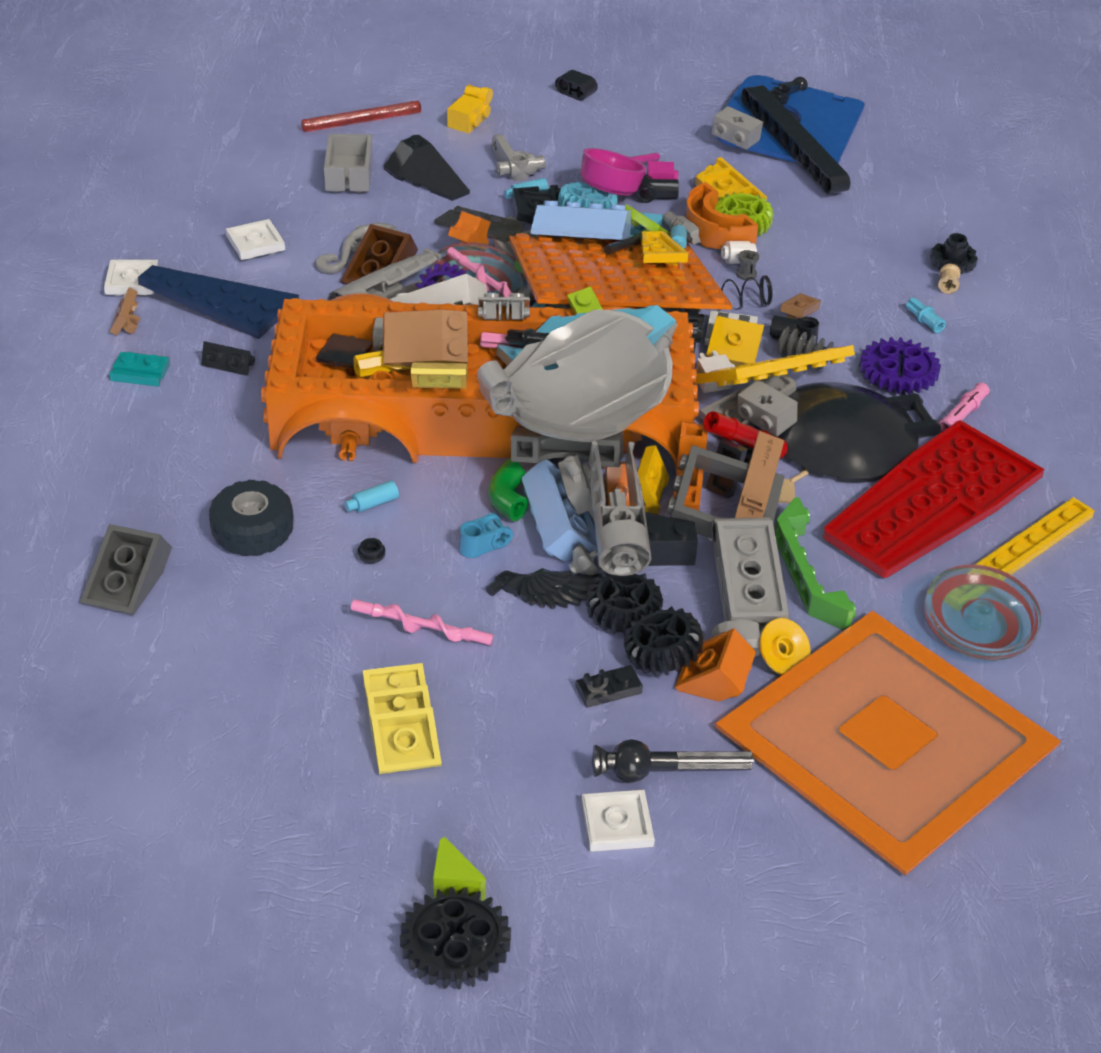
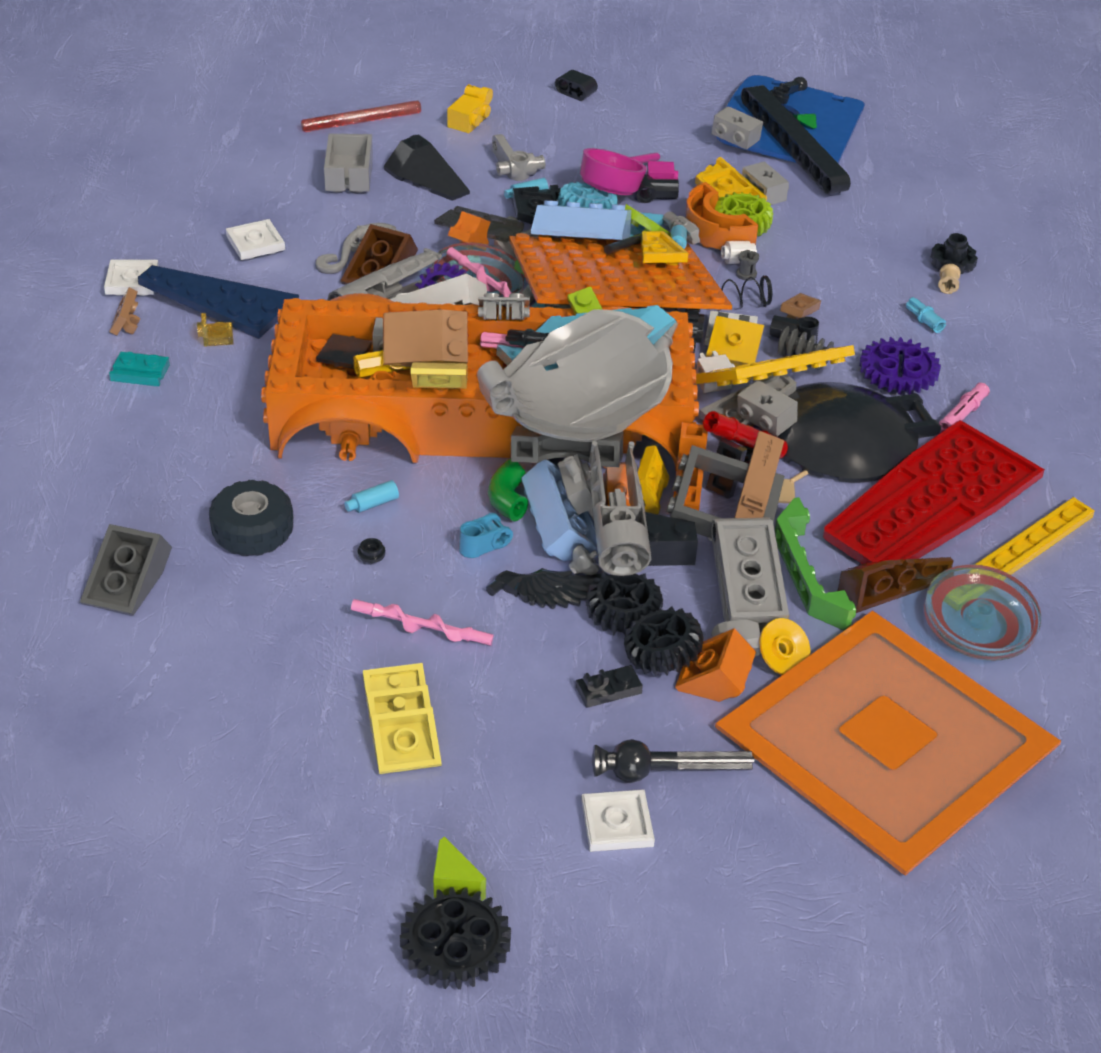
black hinge [201,341,255,376] -> none
none -> clear yellow bracket [197,313,234,347]
none -> light grey brick [742,161,789,205]
none -> green slope [793,113,817,128]
none -> reddish brown wedge [837,557,954,613]

